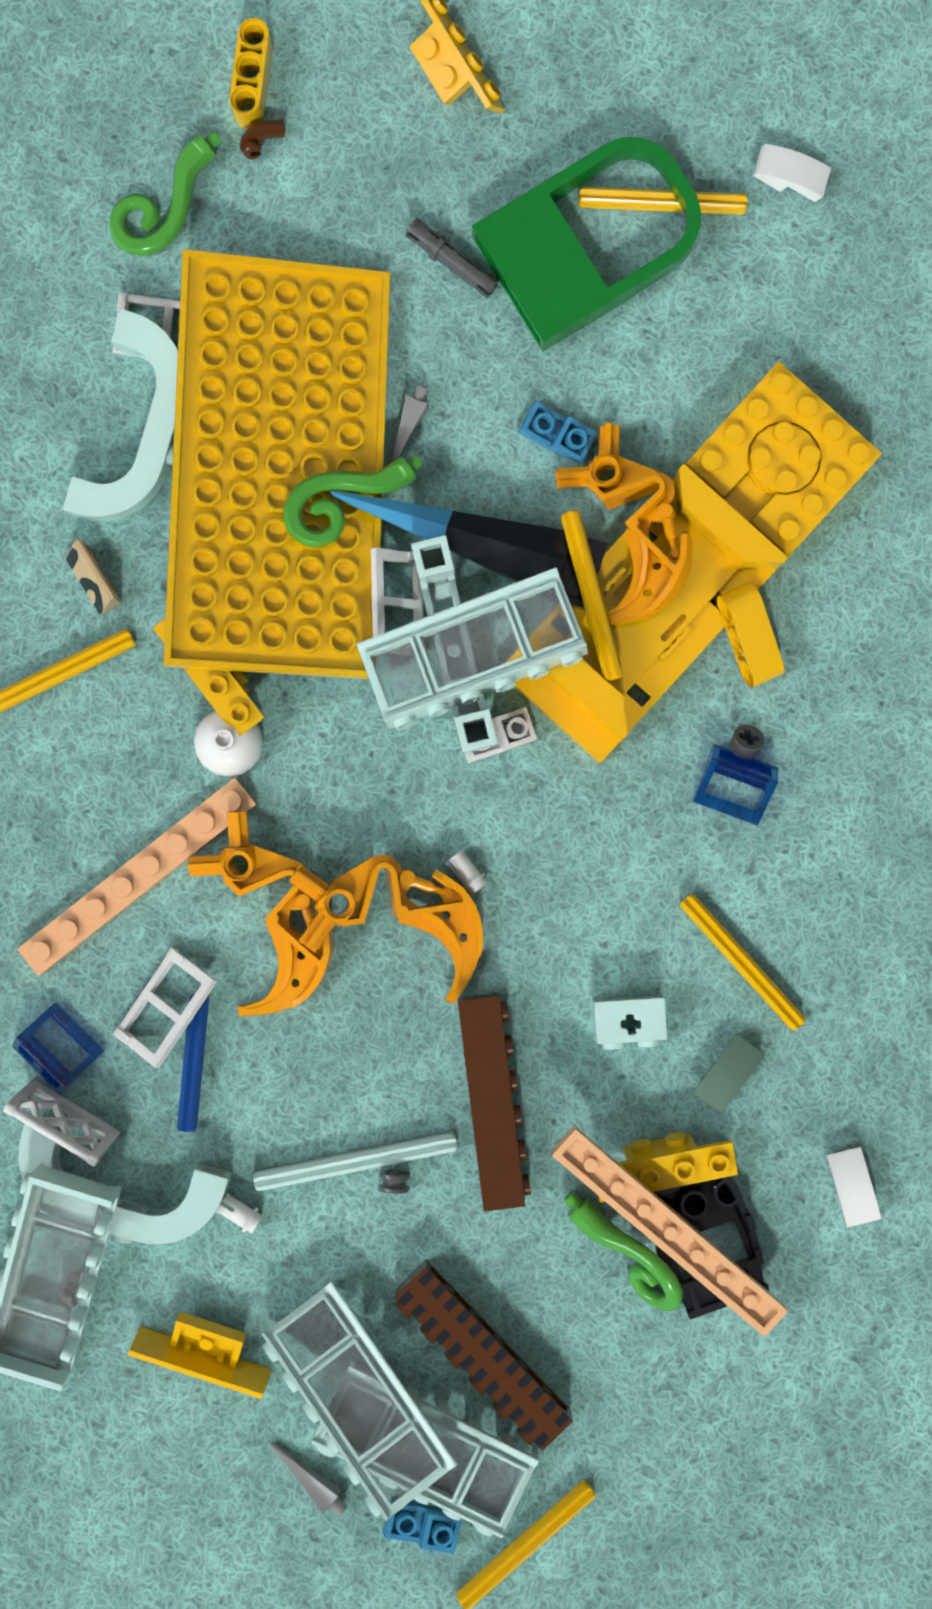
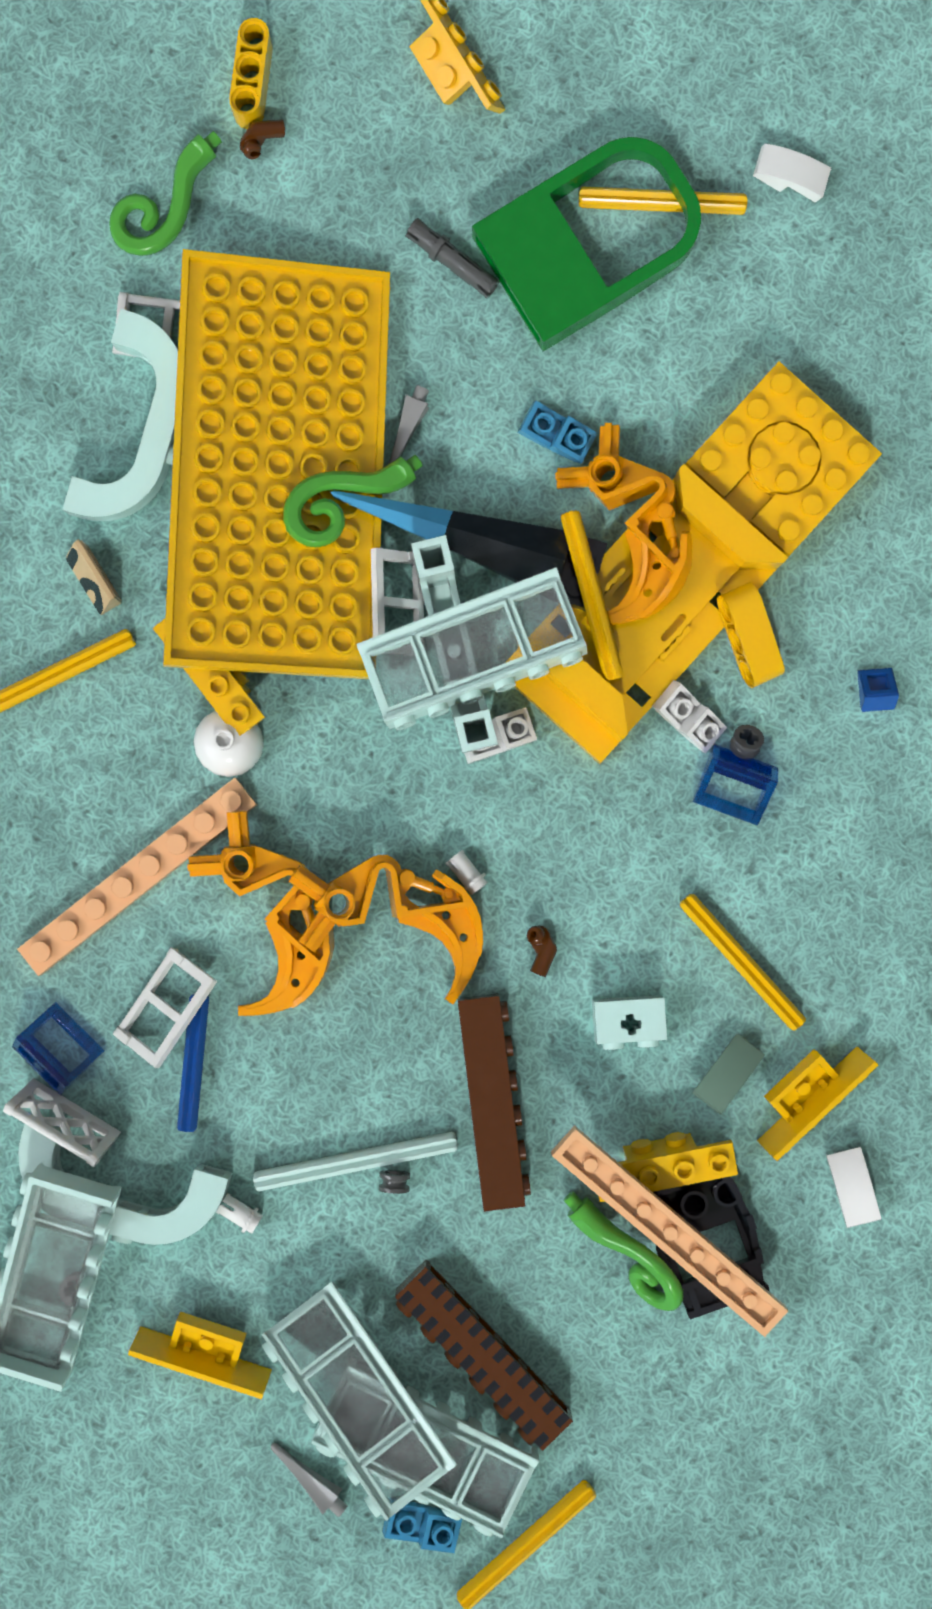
none -> reddish brown arm [526,925,557,978]
none -> white slope [652,680,727,754]
none -> yellow bracket [757,1046,879,1161]
none -> blue slope [857,668,899,712]

